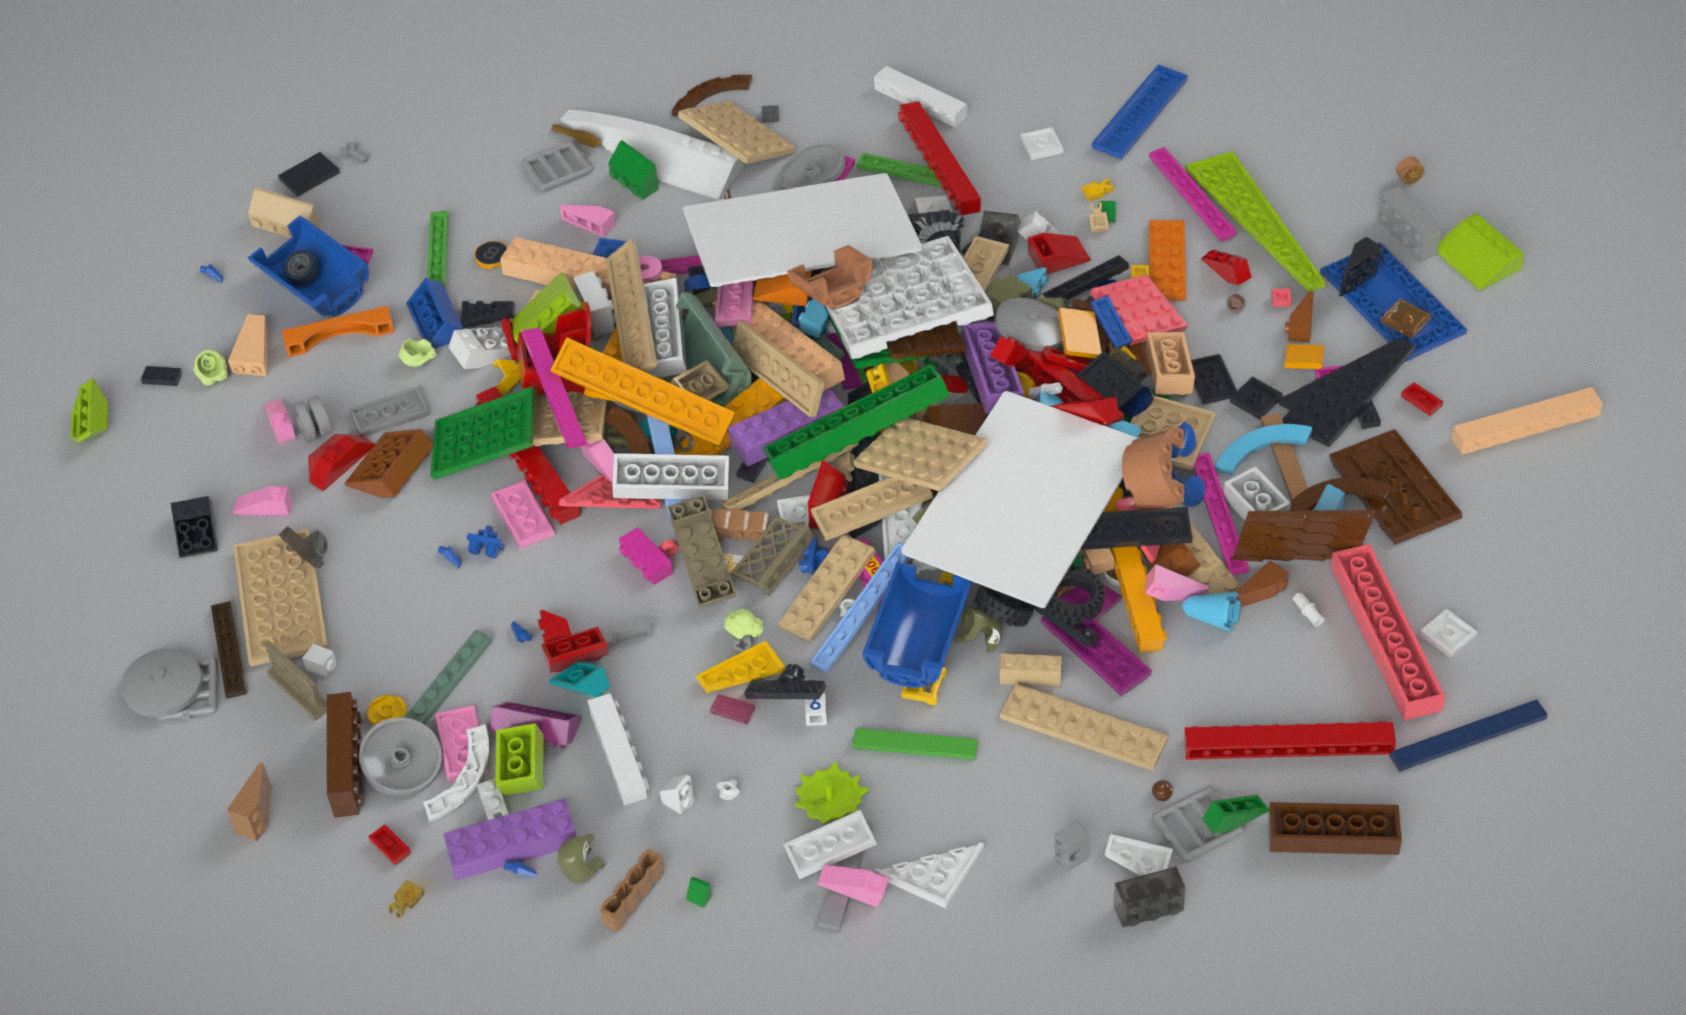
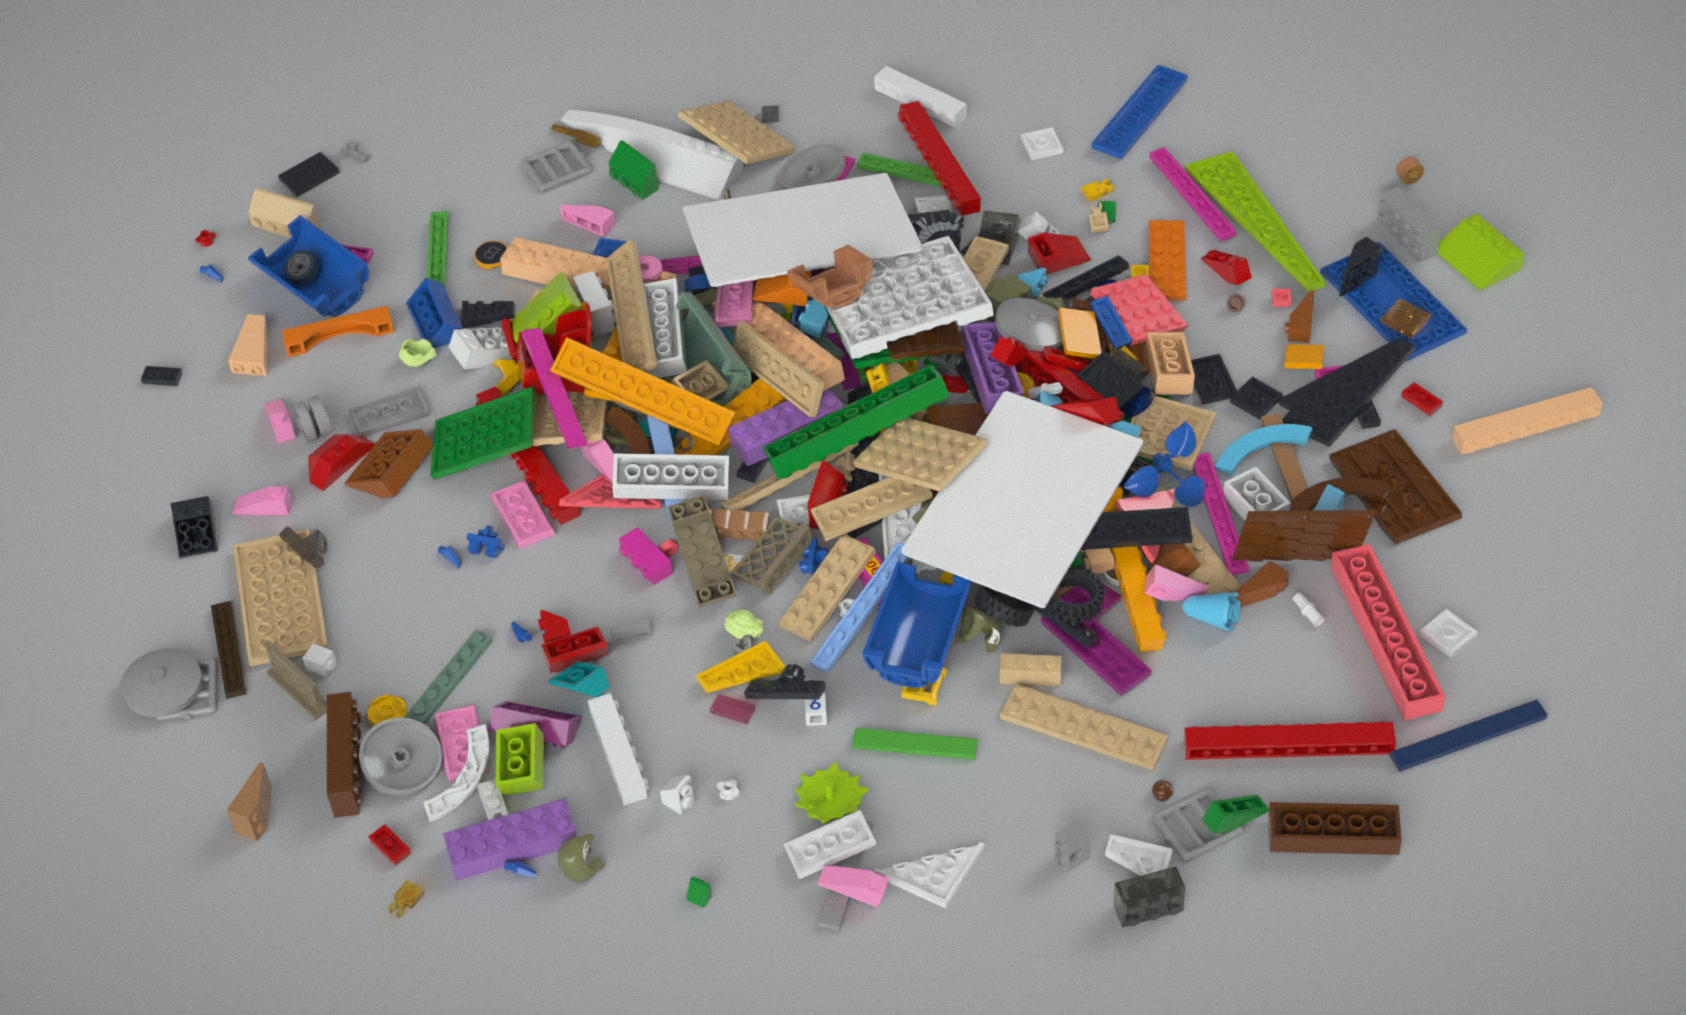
lime wedge [70,378,108,442] -> none
yellowish green hair [193,350,228,386] -> none
medium nougat brick [600,849,664,932] -> none
reddish brown tile [672,74,753,117] -> none
nougat cylinder [1122,428,1185,510] -> none
none -> red plate [195,230,216,247]

